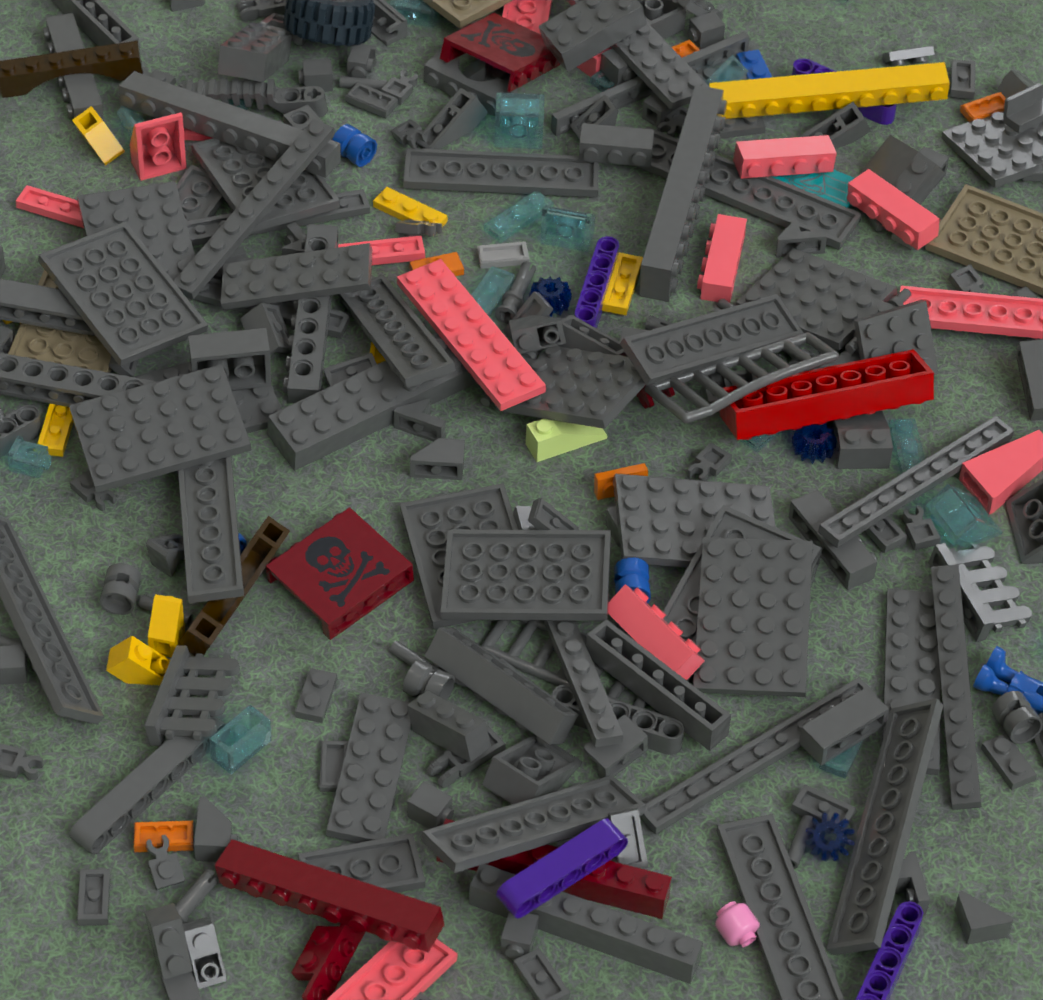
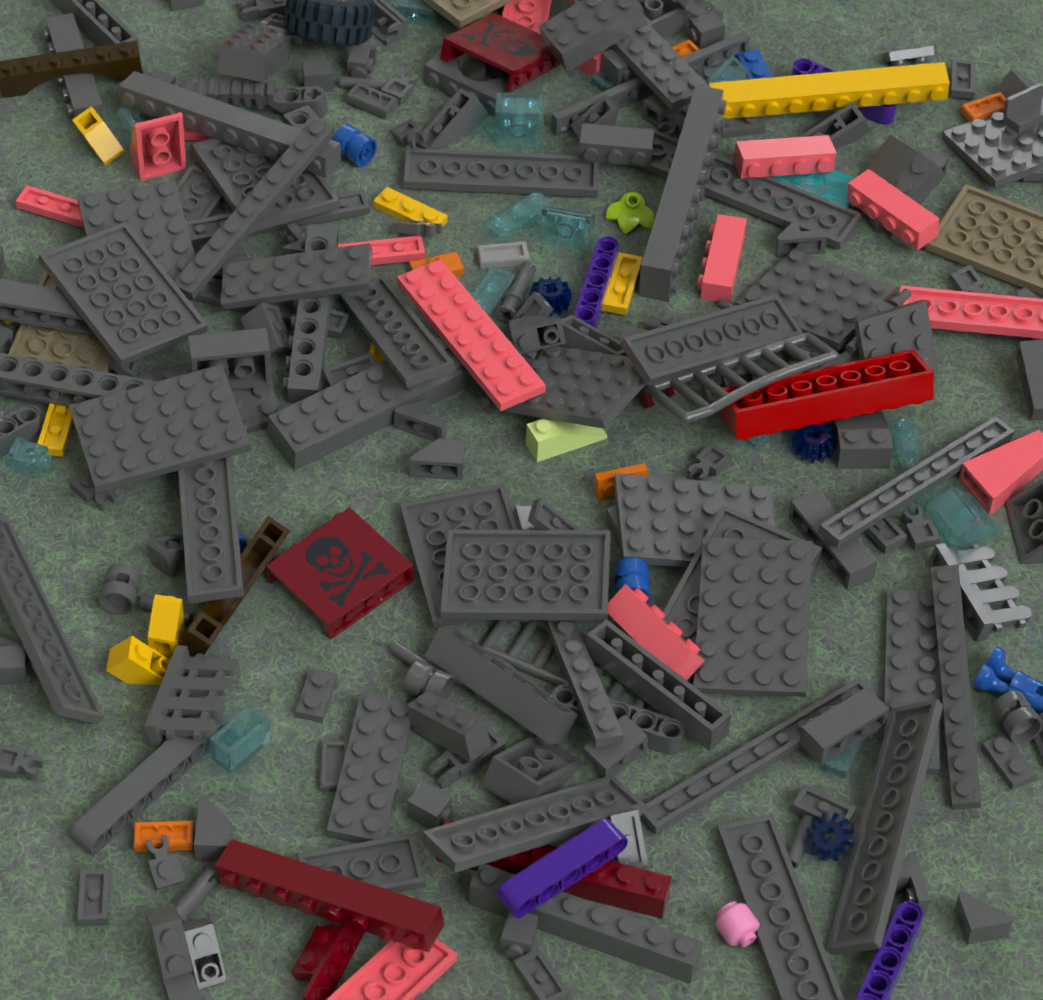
none -> lime plate [606,192,654,235]

